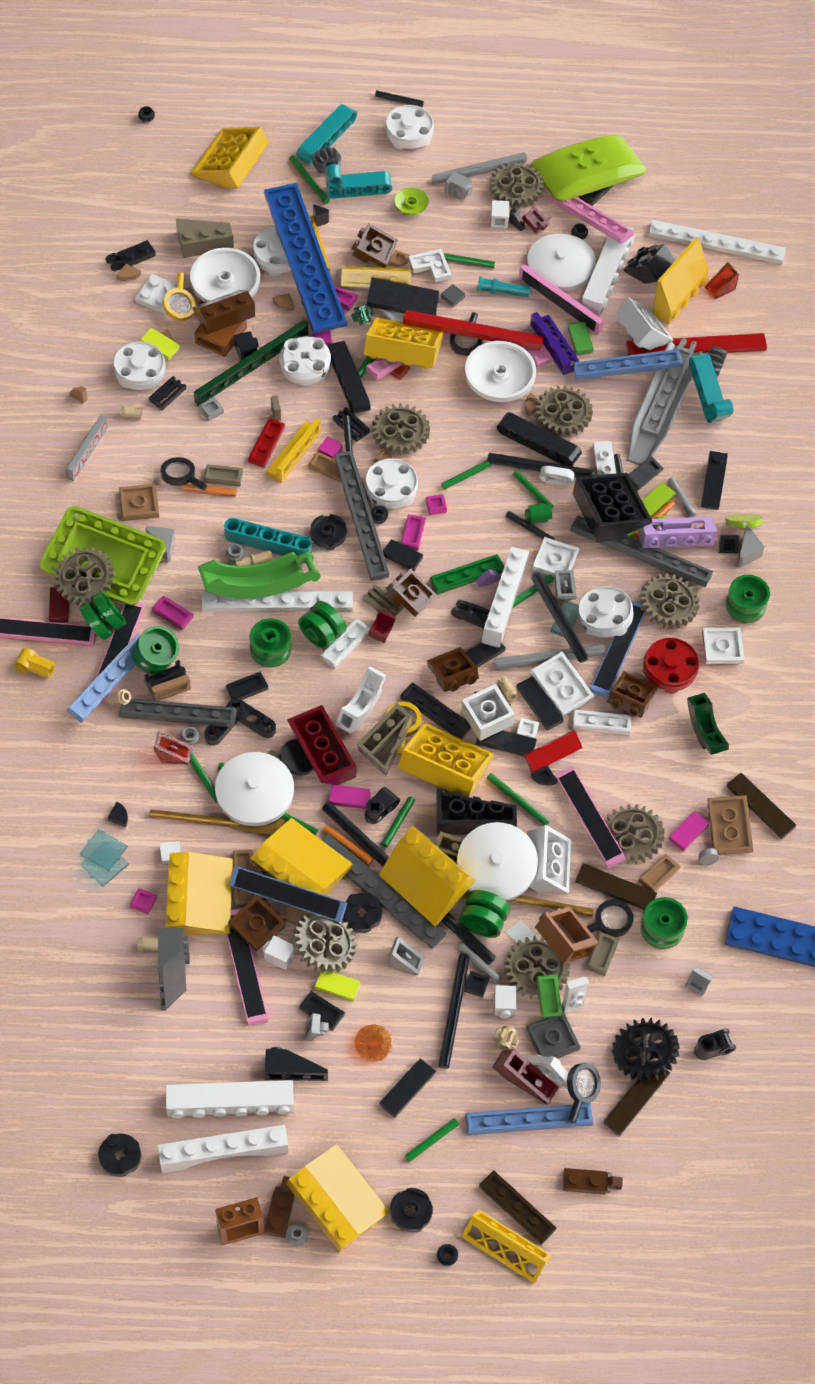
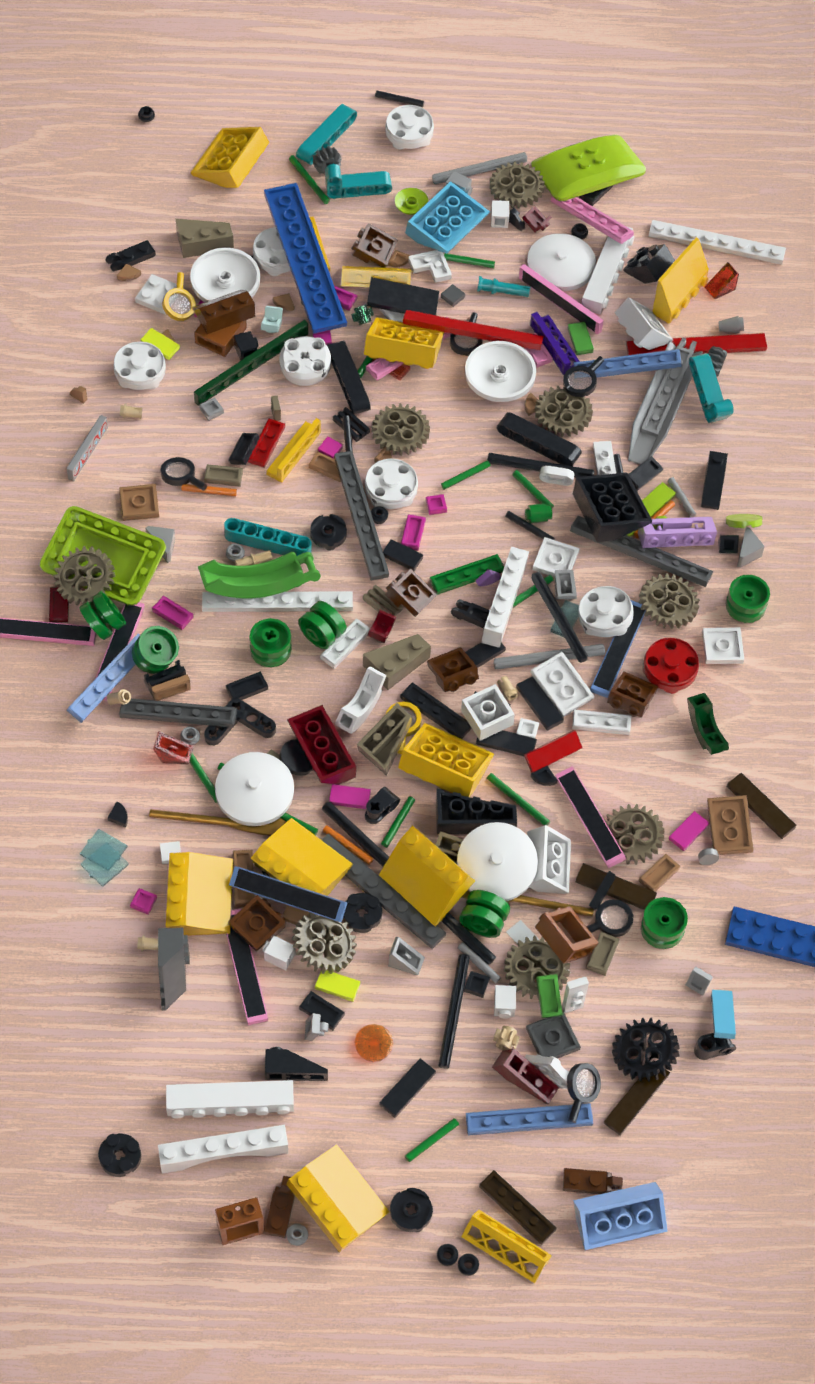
yellow piece [14,648,56,678] -> none
black tile [149,376,186,410] -> none
black slope [313,204,329,227] -> none
none -> black tile [229,433,260,465]
none -> light aqua bracket [261,306,283,333]
none -> dark tan wedge [363,634,431,690]
none -> medium azure slope [405,181,490,254]
none -> black plate [458,1254,479,1276]
none -> black piece [563,356,604,397]
none -> light blue slope [573,1182,668,1250]
none -> black tile [589,871,616,910]
none -> medium azure tile [711,990,736,1039]
none -> light grey cone [719,316,744,333]

